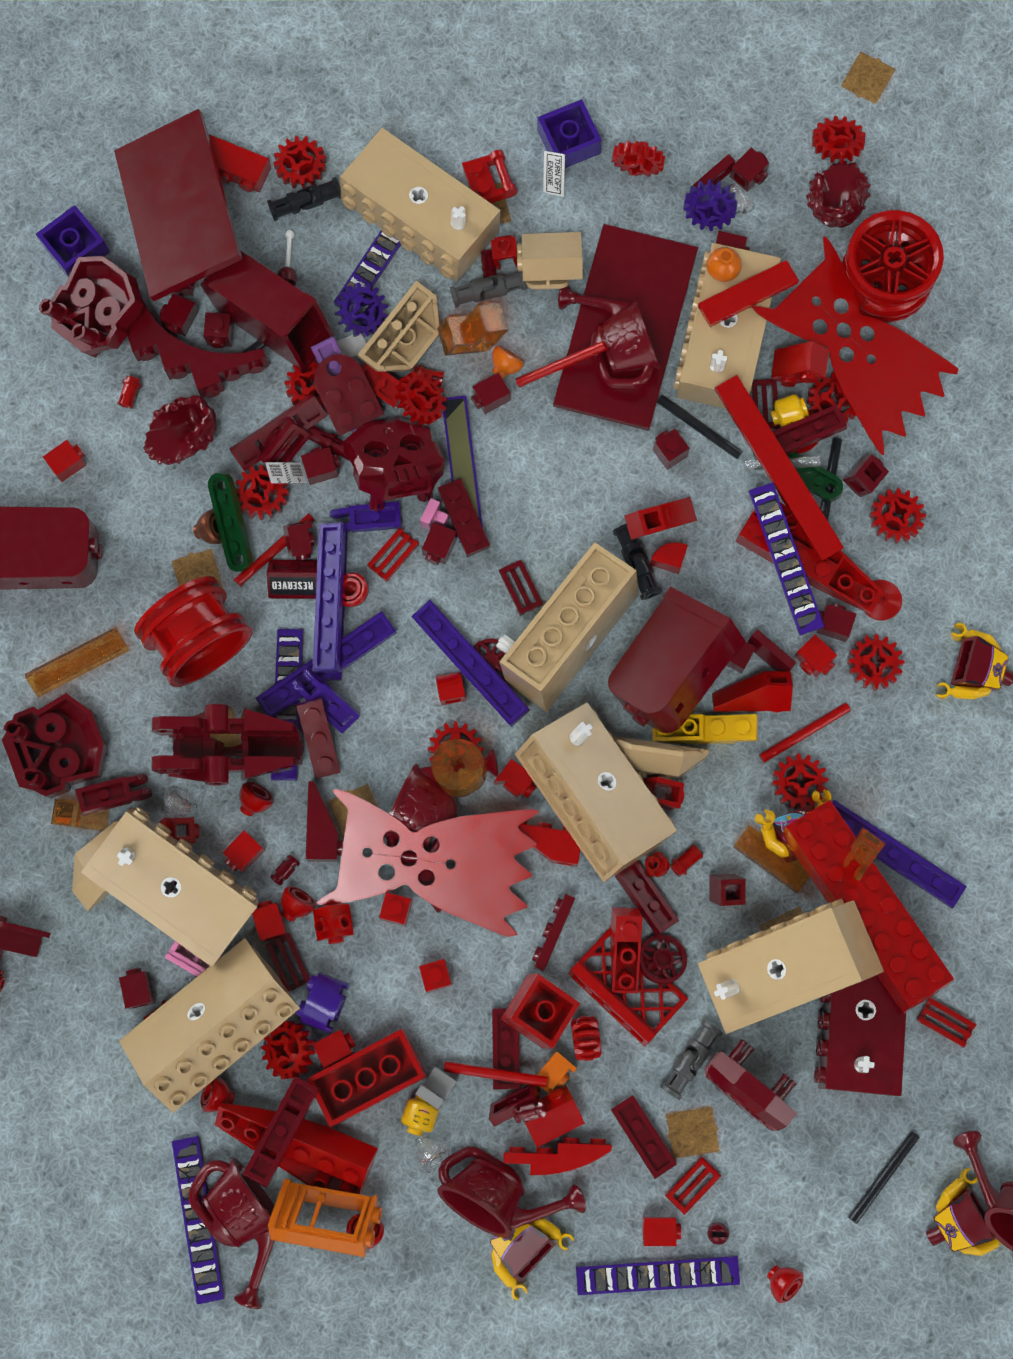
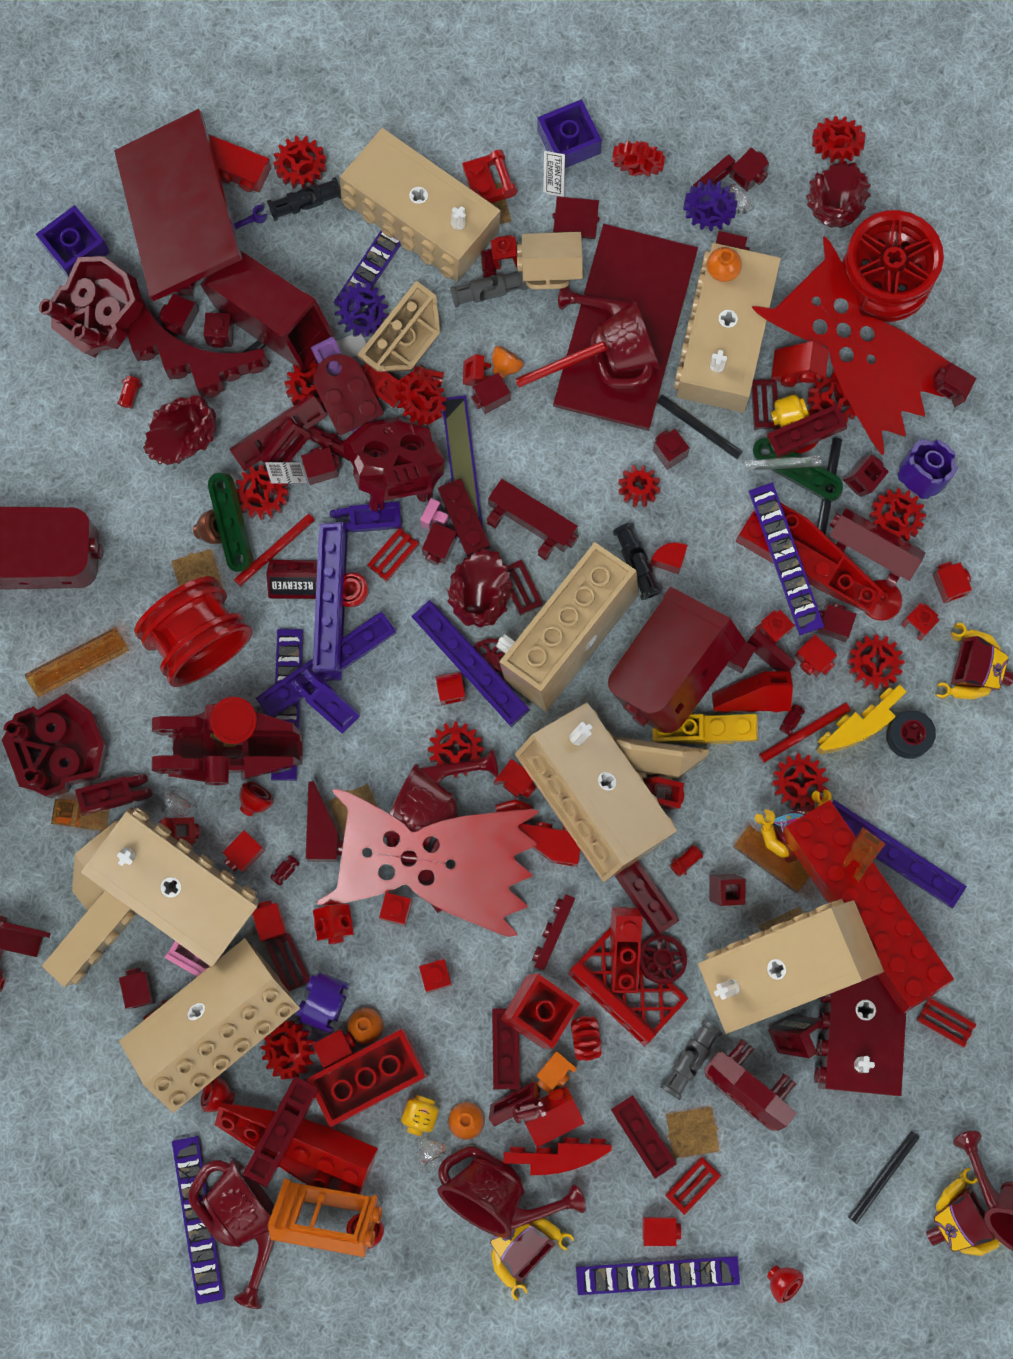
red brick [43,440,86,482] -> none
hinge [277,230,297,286] -> none
red brick [281,886,316,922] -> none
dark red brick [283,521,315,560] -> none
dark red plate [296,698,341,779] -> none
light grey slope [416,1067,458,1109] -> none
clear orange brick [431,739,487,797] -> none
clear orange brick [437,301,508,356] -> none
red bar [444,1061,549,1087] -> none
red slope [624,497,697,540] -> none
red plate [645,852,670,877] -> none
red tile [698,260,799,327] -> none
dark red hinge [707,1222,729,1245] -> none
red tile [714,375,844,562] -> none
clear orange piece [841,51,896,104] -> none
none -> tan wedge [42,890,138,987]
none -> red piece [210,697,257,744]
none -> dark purple hand [234,205,267,229]
none -> orange brick [347,1007,384,1045]
none -> dark red hair [447,549,513,628]
none -> orange brick [448,1102,485,1140]
none -> red tile [463,354,491,386]
none -> dark red brick [487,478,579,561]
none -> red arm [495,799,534,821]
none -> dark red piece [552,196,600,239]
none -> red gear [618,465,660,508]
none -> red window [755,609,795,644]
none -> dark red panel [768,1015,823,1059]
none -> dark red piece [779,704,805,736]
none -> yellow slope [816,684,907,754]
none -> dark red brick [829,508,926,589]
none -> black wheel [886,710,936,759]
none -> dark purple brick [897,438,958,499]
none -> red window [901,603,940,641]
none -> dark red window [933,363,977,408]
none -> red brick [933,562,972,603]

